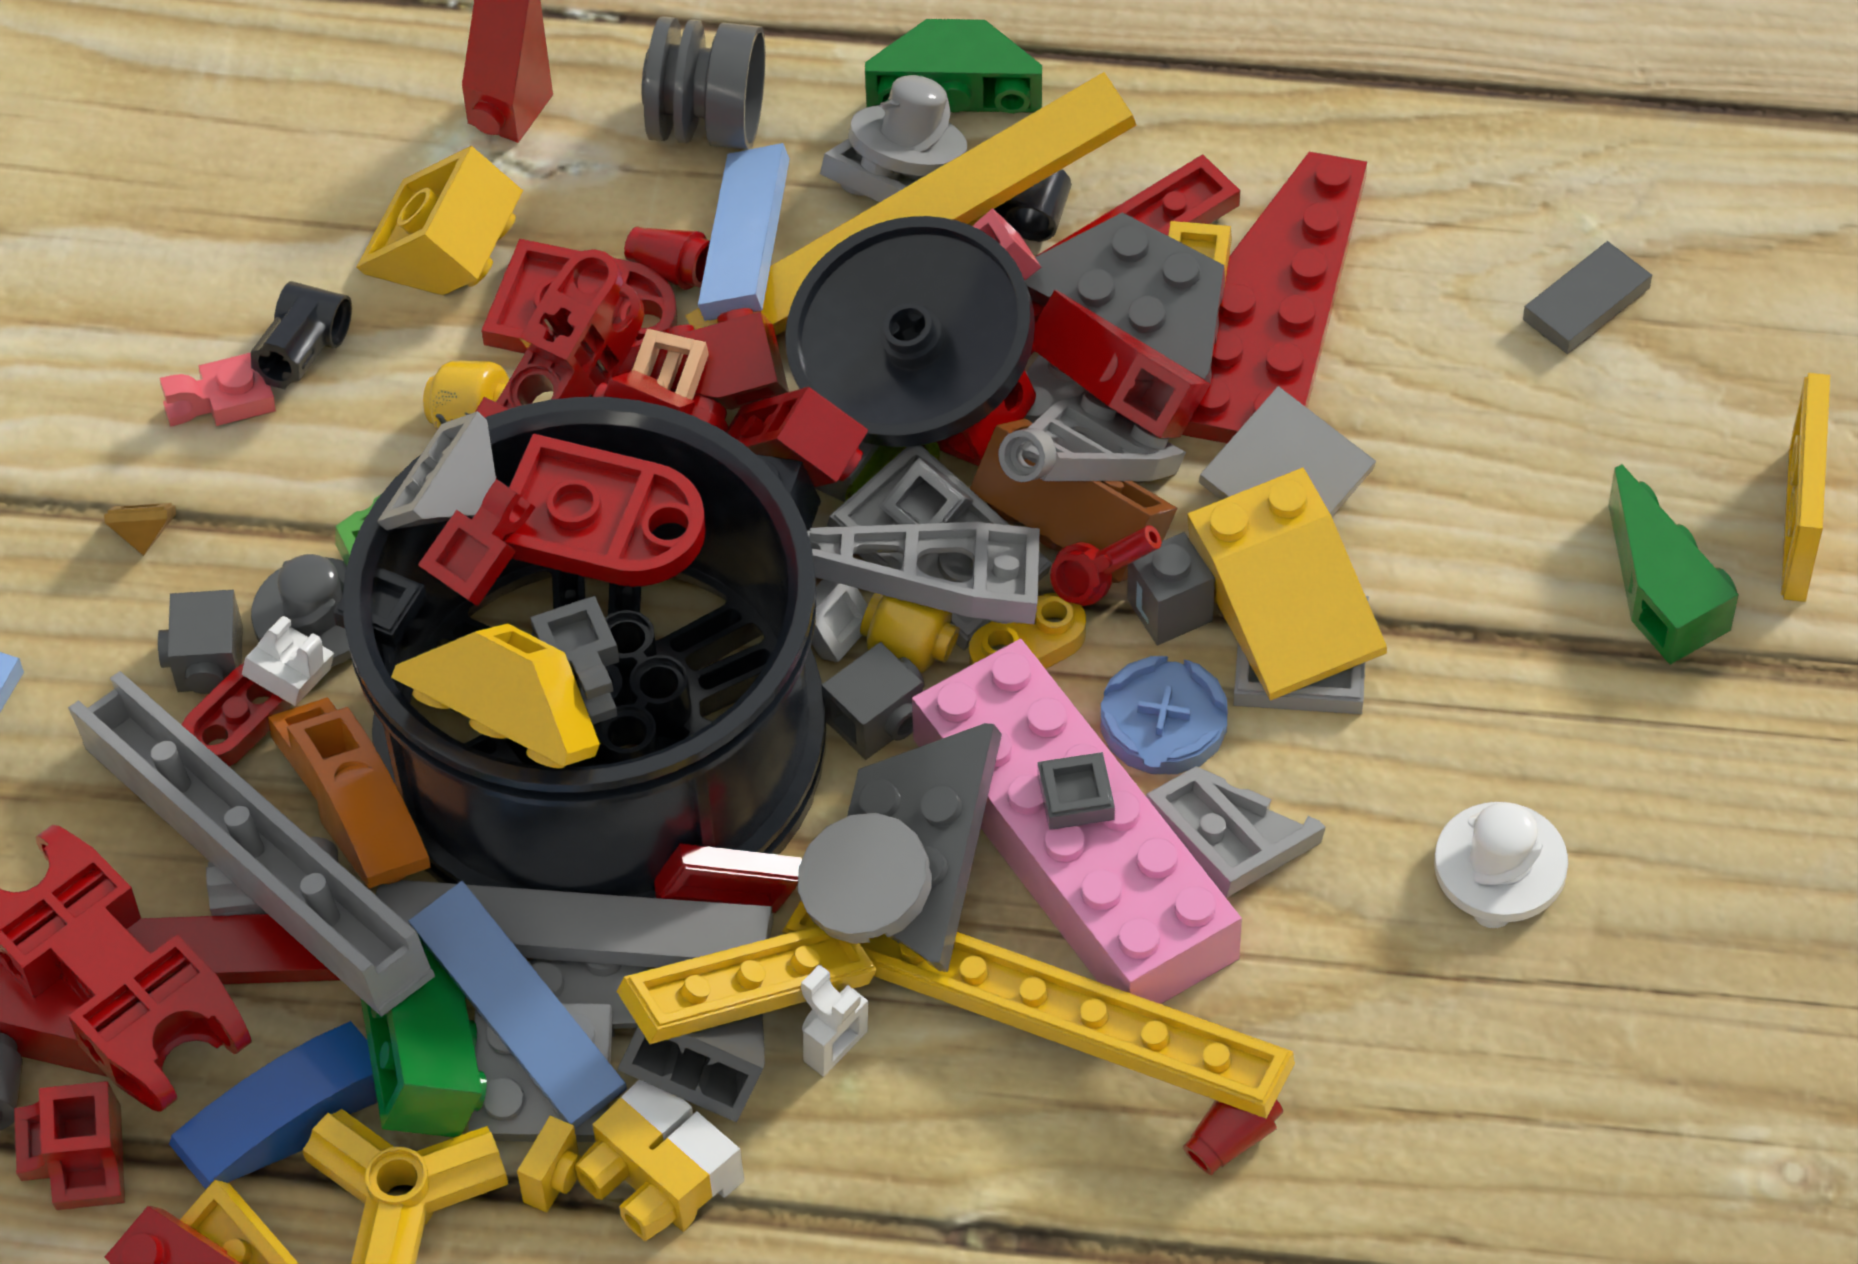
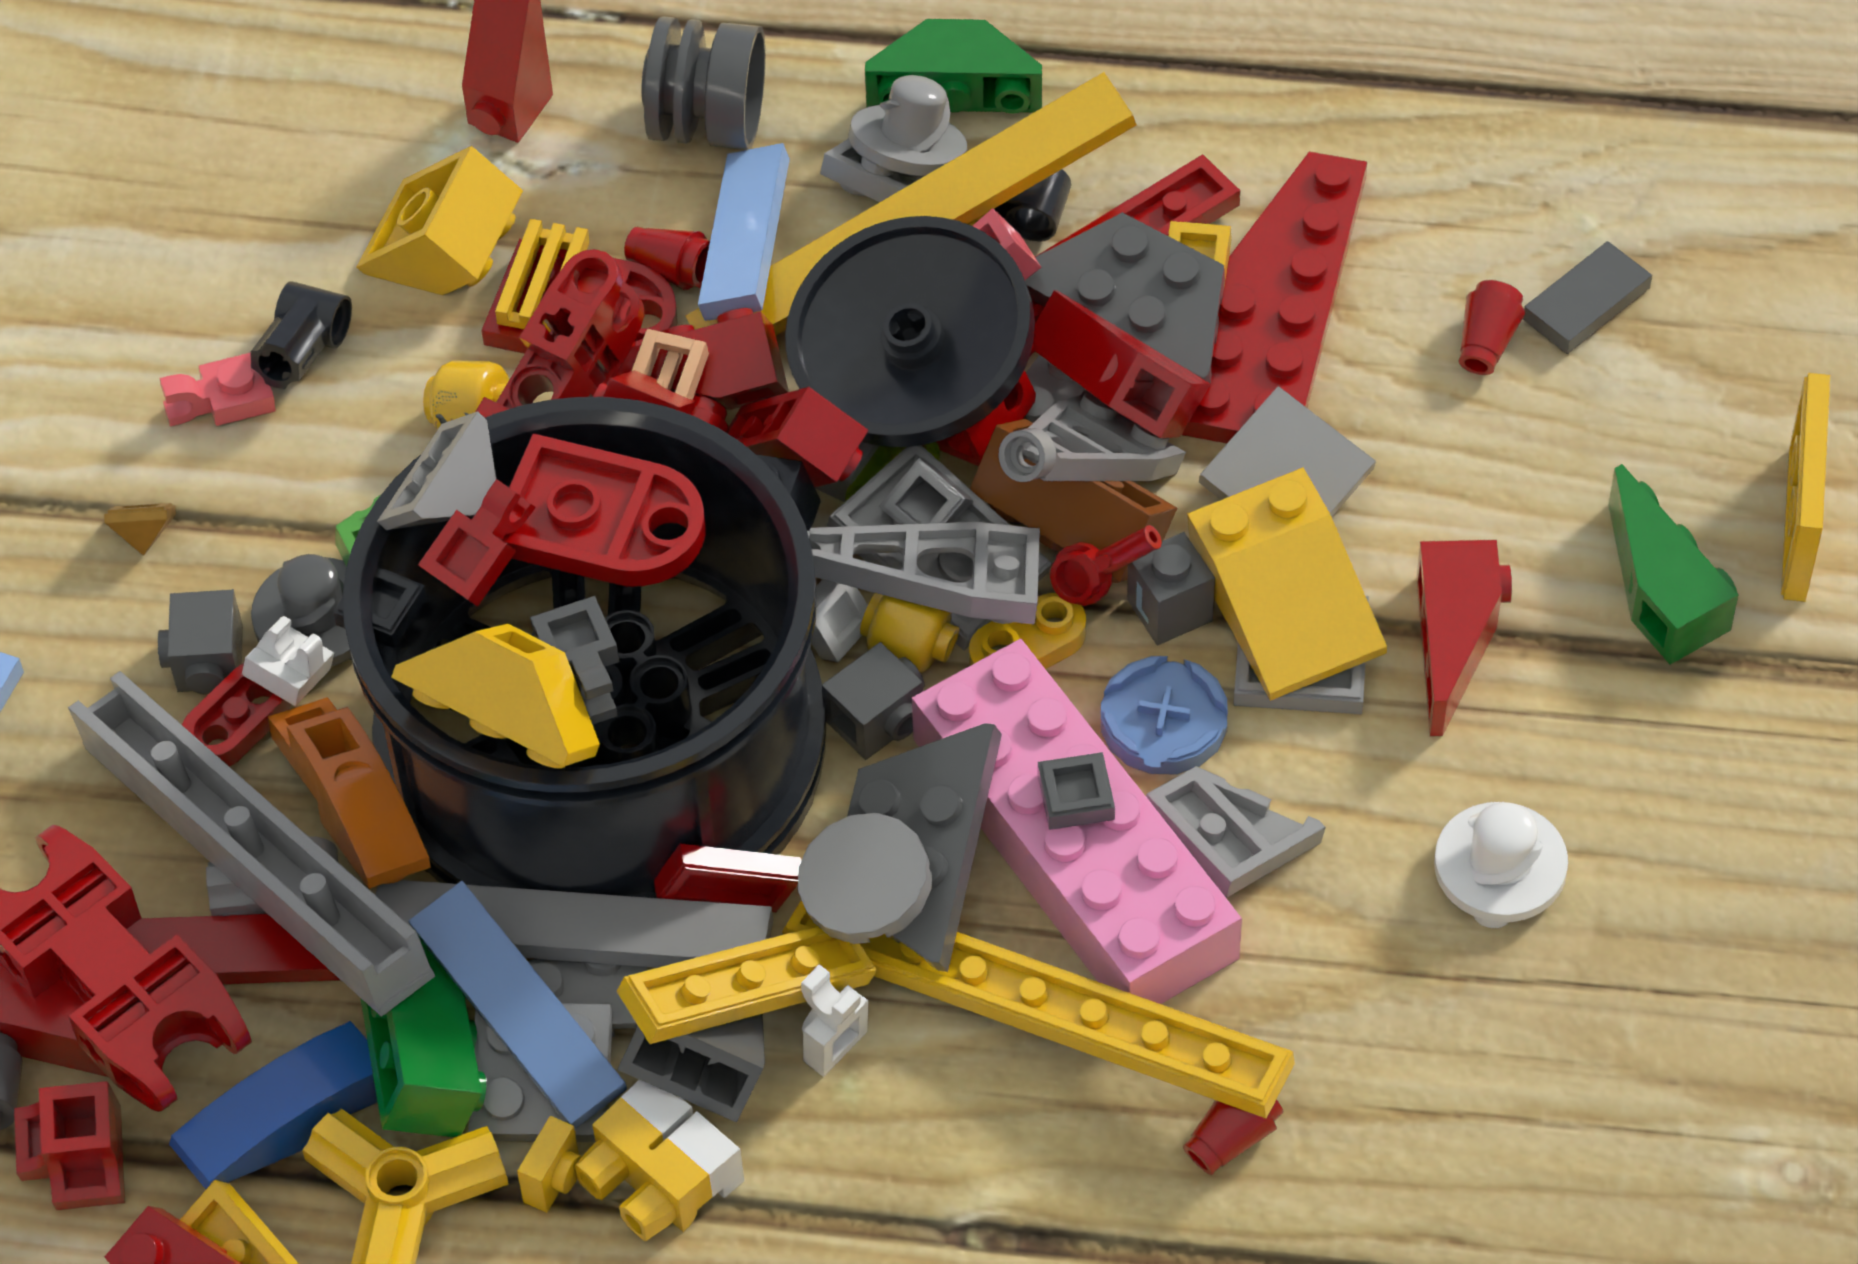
none -> yellow tile [495,219,590,333]
none -> red slope [1416,540,1512,736]
none -> red cone [1458,280,1525,375]

